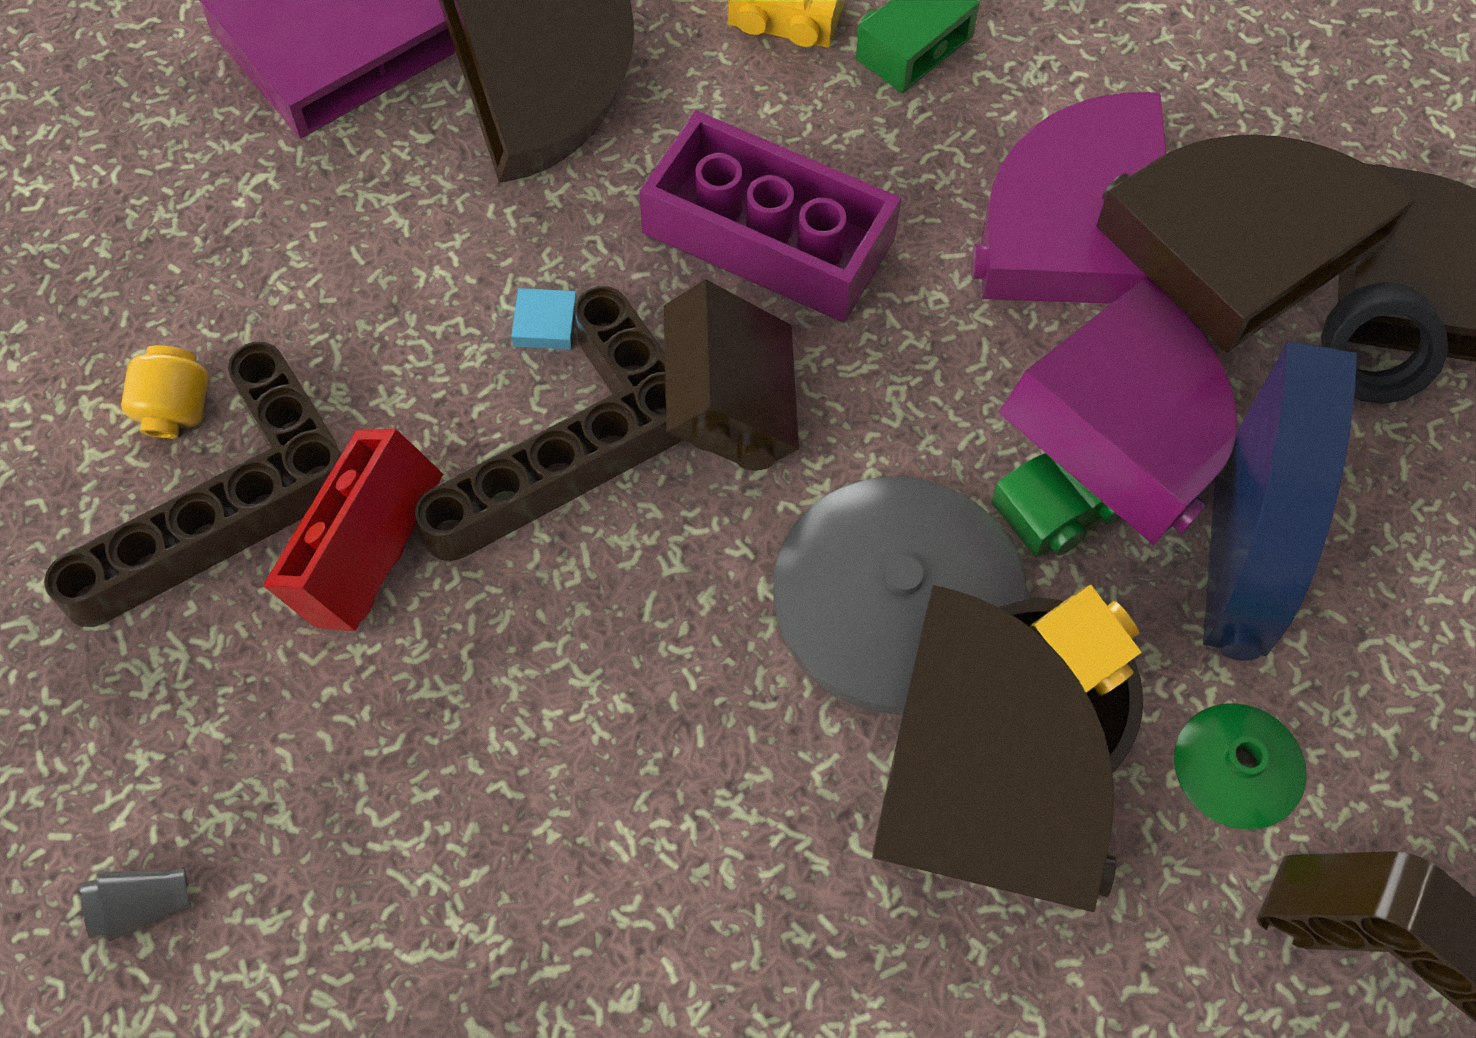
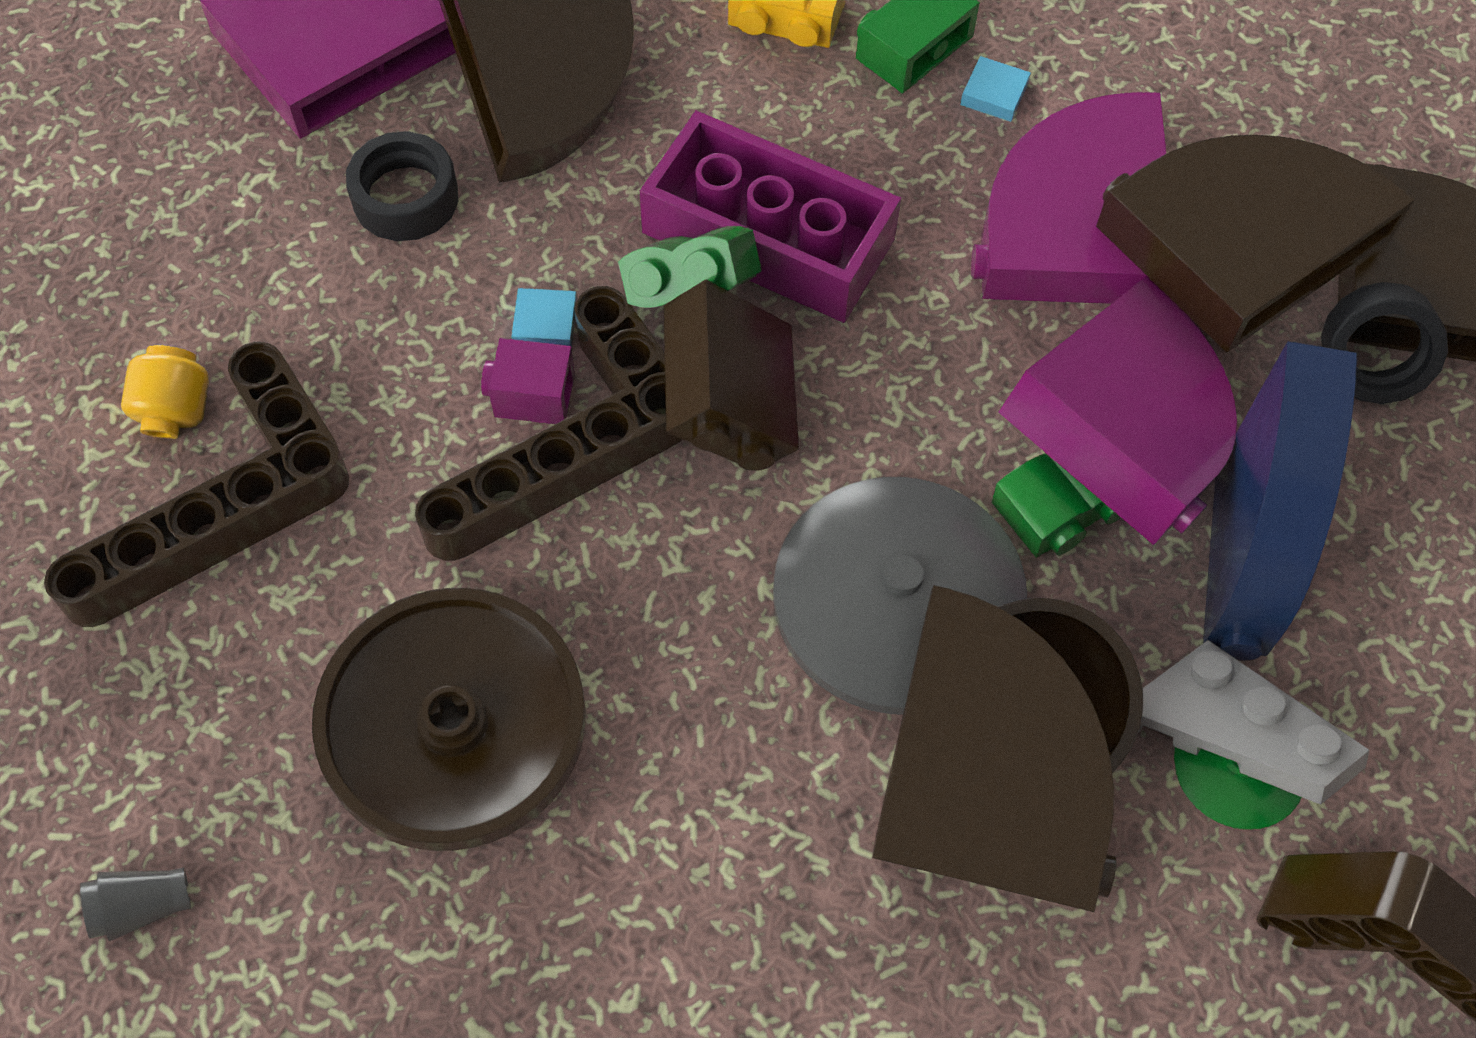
red brick [263,429,444,631] -> none
yellow brick [1029,584,1142,696] -> none
none -> dark brown dish [312,588,586,851]
none -> black tyre [346,131,459,242]
none -> magenta brick [481,338,575,424]
none -> brick [618,226,762,308]
none -> medium azure tile [960,56,1031,122]
none -> light grey wing [1138,640,1369,805]

